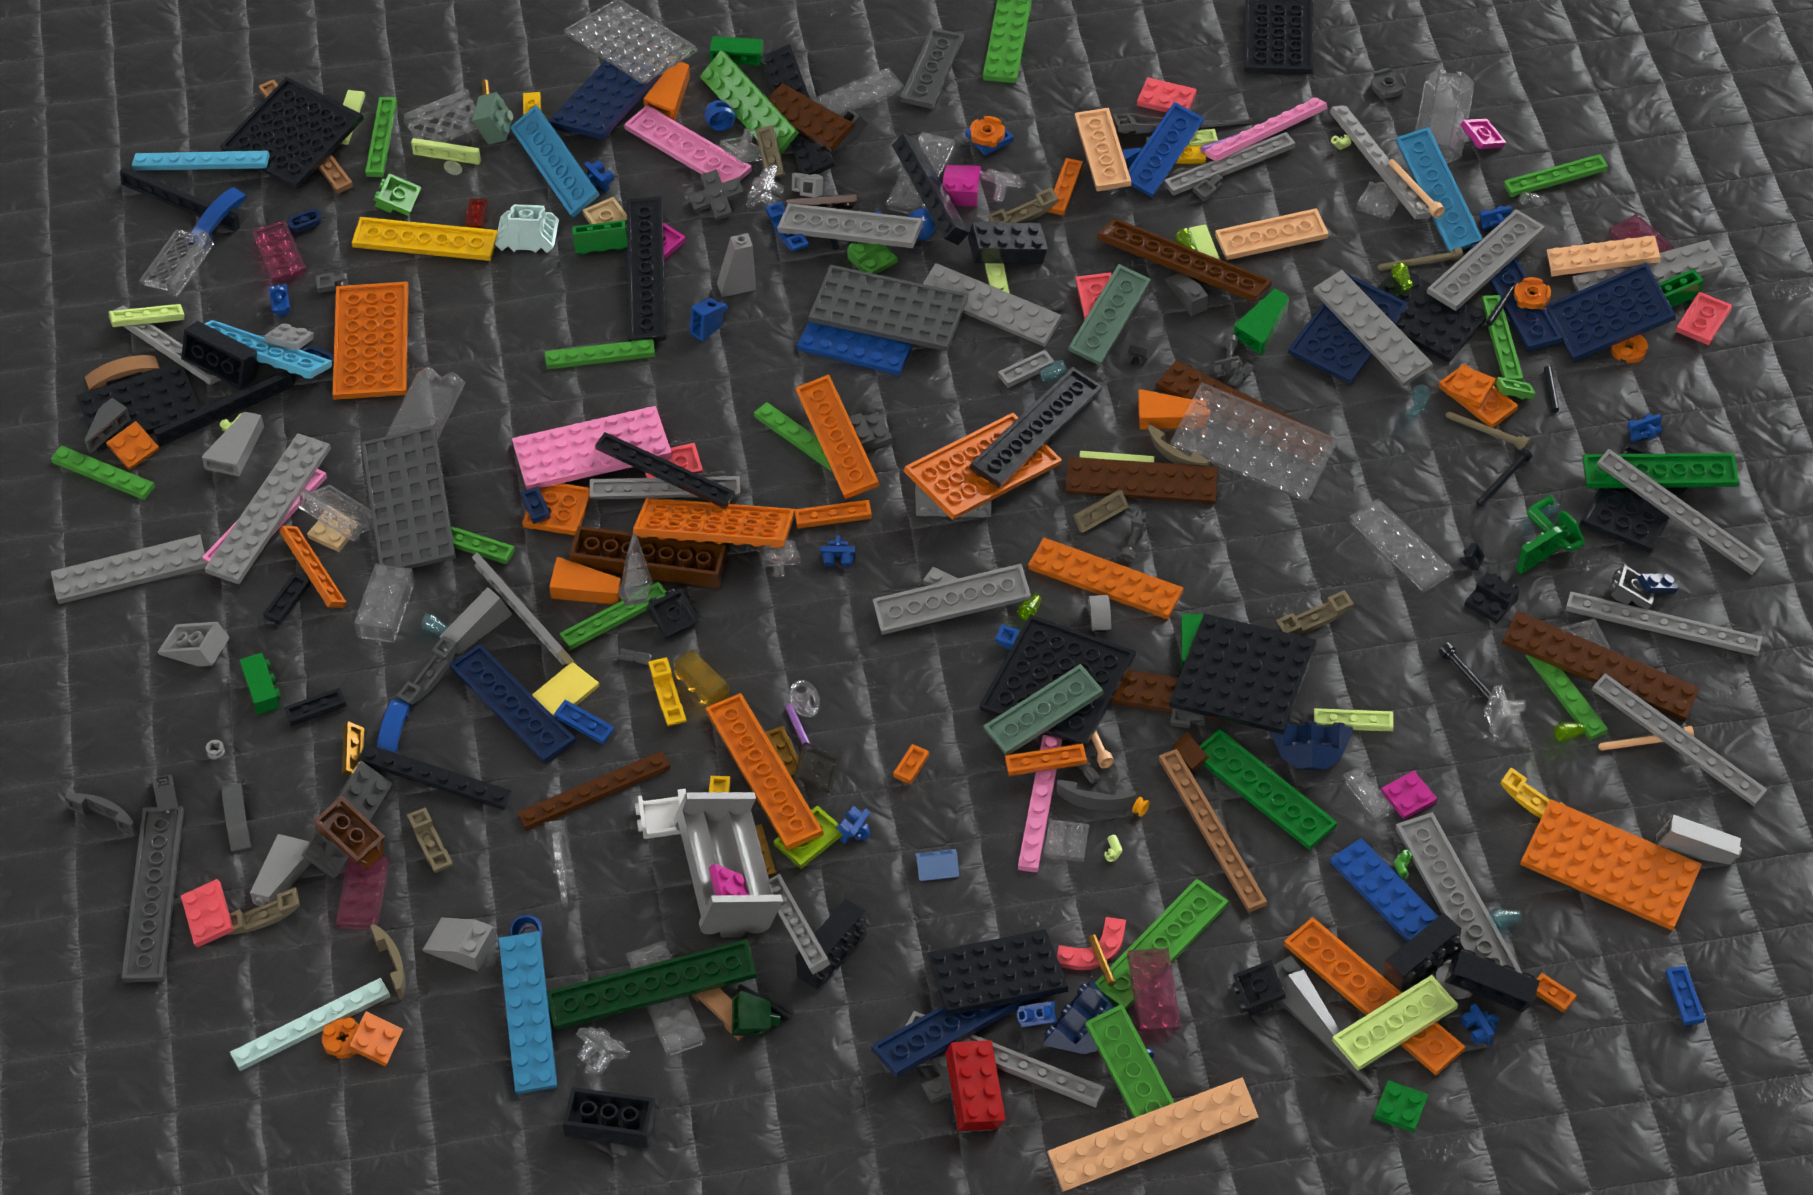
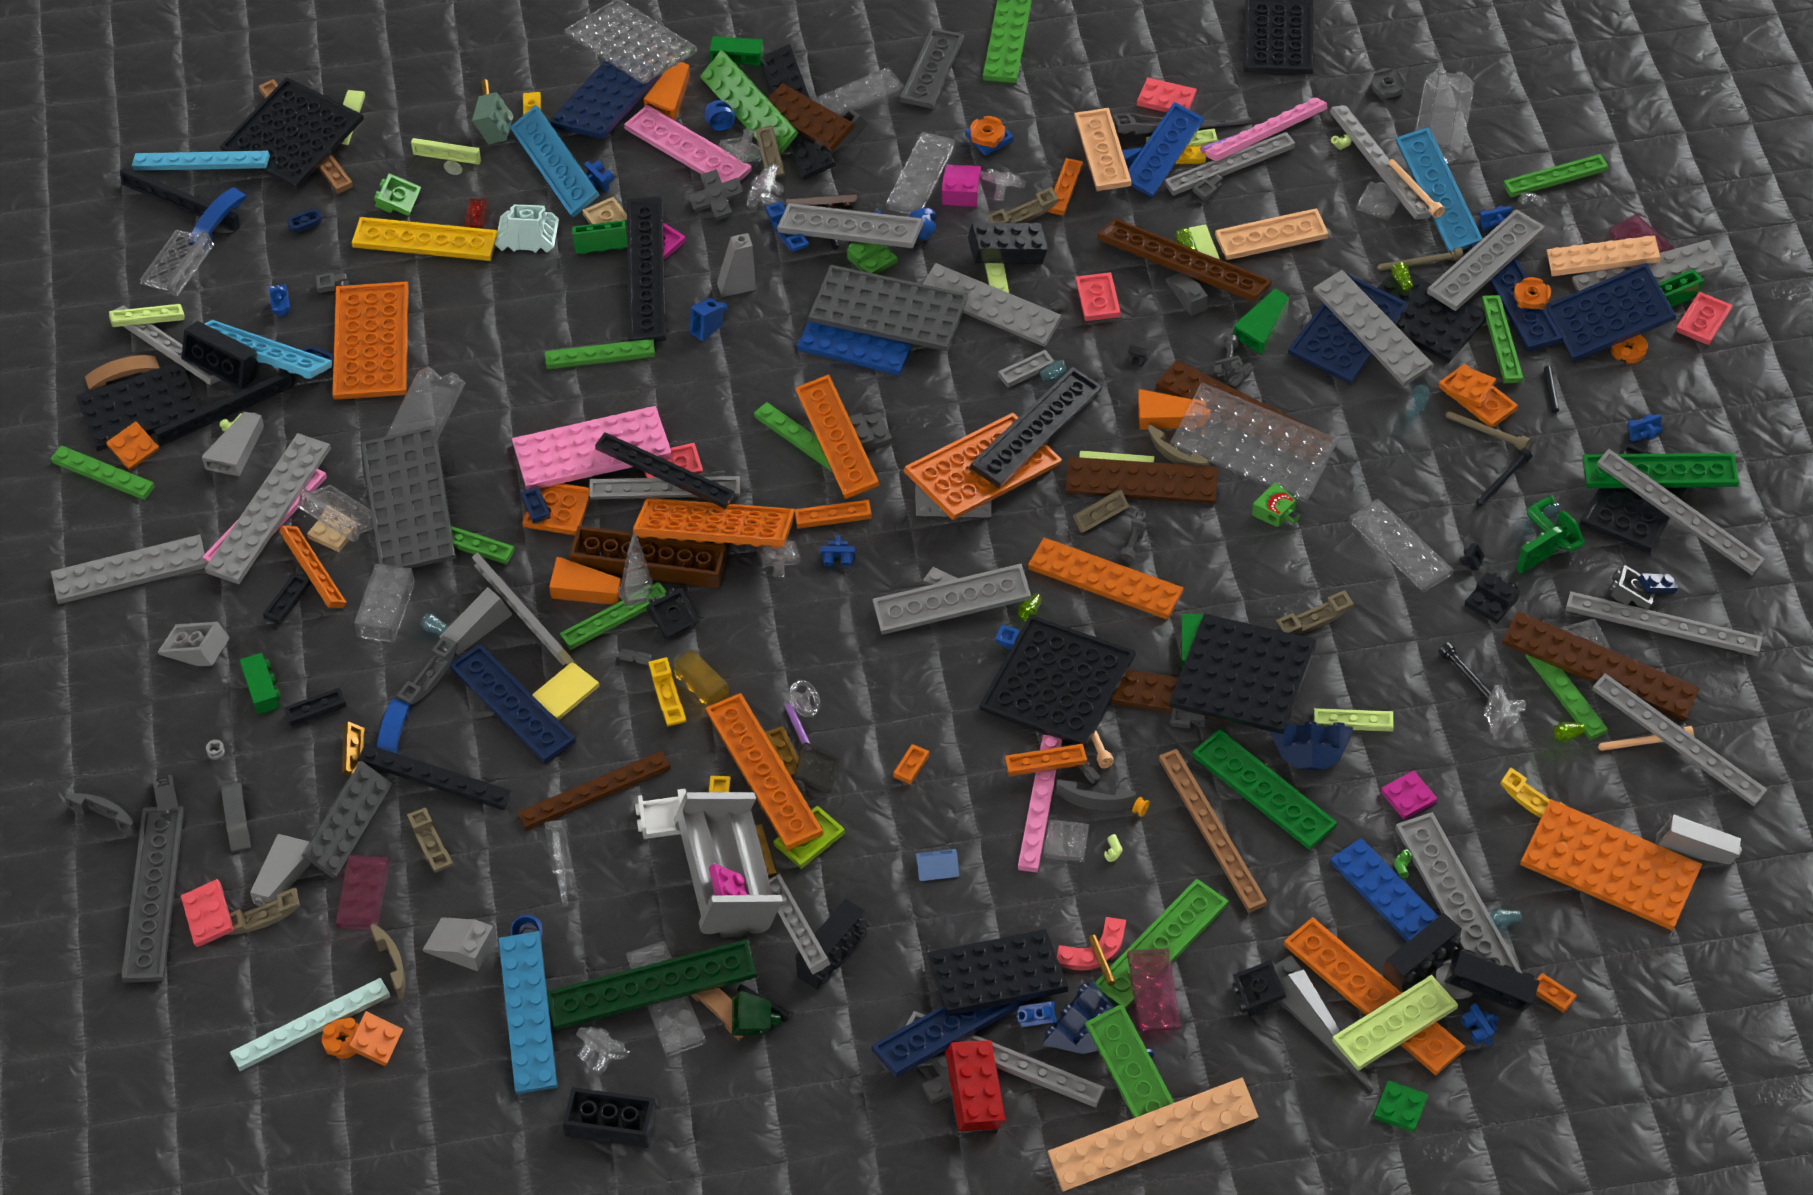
dark grey slope [85,398,131,453] -> none
clear pink plate [252,220,307,283] -> none
light grey plate [264,324,314,351] -> none
reddish brown slope [313,796,385,869] -> none
bright green plate [366,97,397,177] -> none
clear fence [404,89,477,143] -> none
blue plate [554,699,614,745] -> none
light grey brick [792,173,823,198] -> none
blue hips [836,806,871,844] -> none
black brick [892,133,970,245] -> none
sand green plate [984,664,1104,756] -> none
sand green plate [1068,264,1151,366] -> none
light grey brick [1088,595,1112,631] -> none
reddish brown slope [1173,732,1209,771] -> none
clear plate [1343,766,1394,821] -> none
dark pink plate [1460,119,1506,149] -> none
black bar [1486,286,1515,326] -> none
bright green plate [1495,377,1536,400] -> none
blue plate [1665,966,1705,1026] -> none
none -> bright green torso [1252,482,1300,527]

